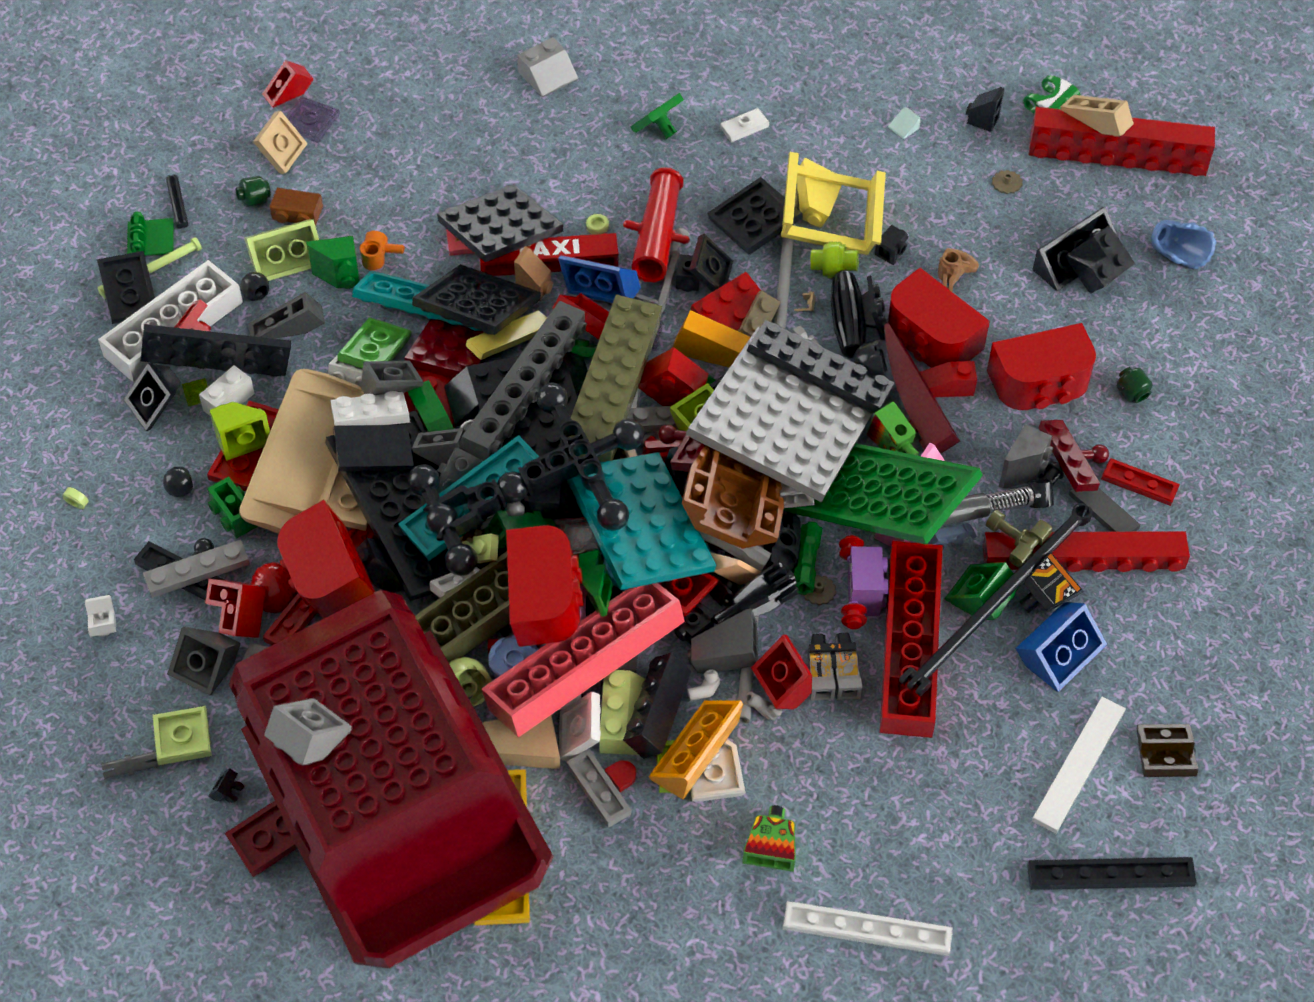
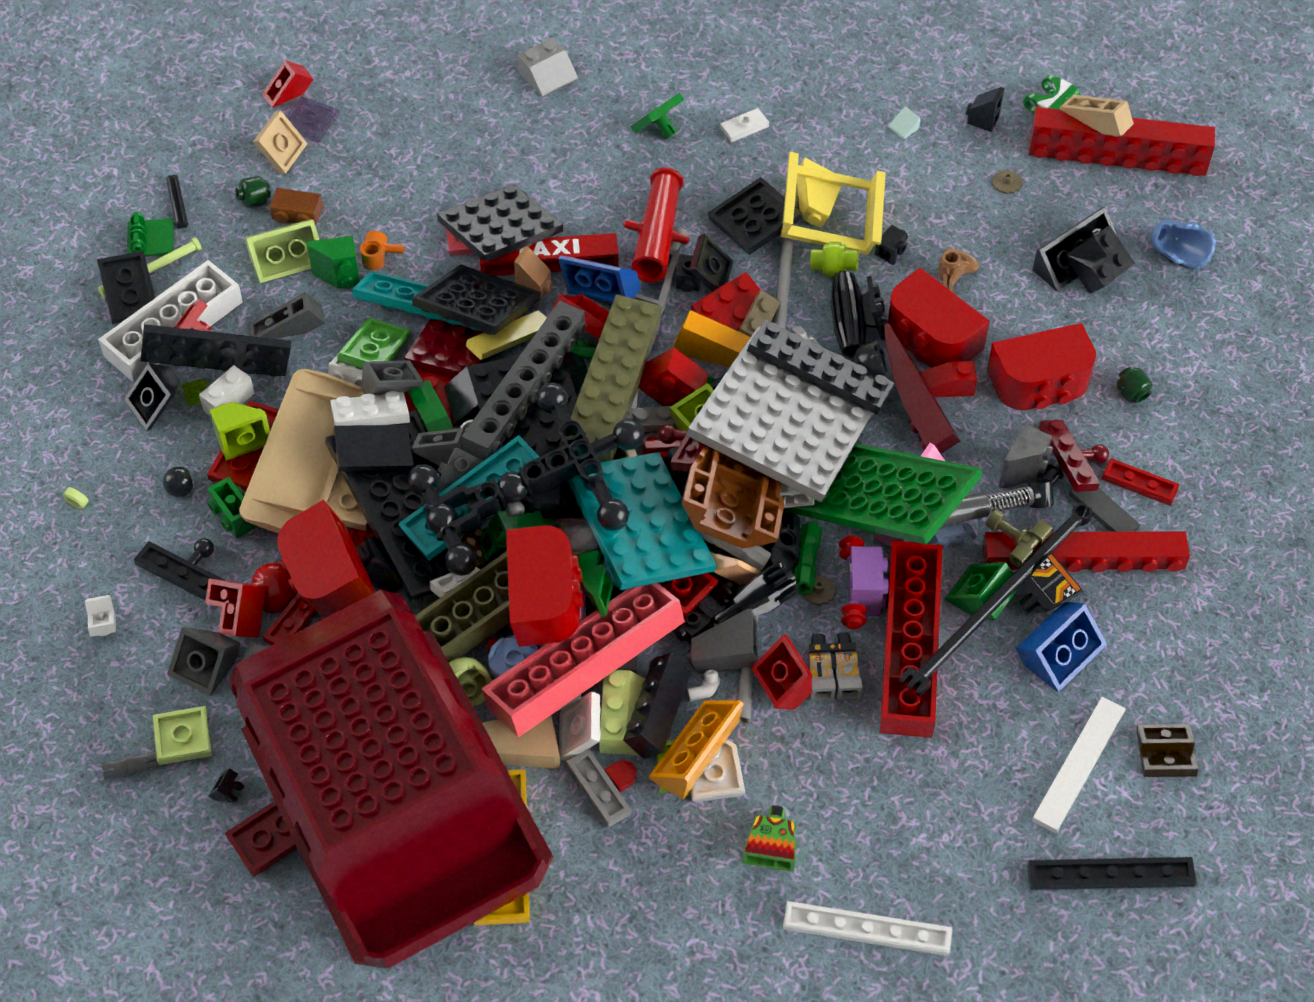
light grey plate [143,539,250,598] -> none
black piece [240,272,269,301] -> none
light grey slope [264,698,352,765] -> none
yellowish green plate [462,534,499,563] -> none
yellowish green tile [586,214,609,234] -> none
light grey arm [744,691,782,720] -> none
tan piece [794,291,816,311] -> none
bright green torso [866,401,919,456] -> none

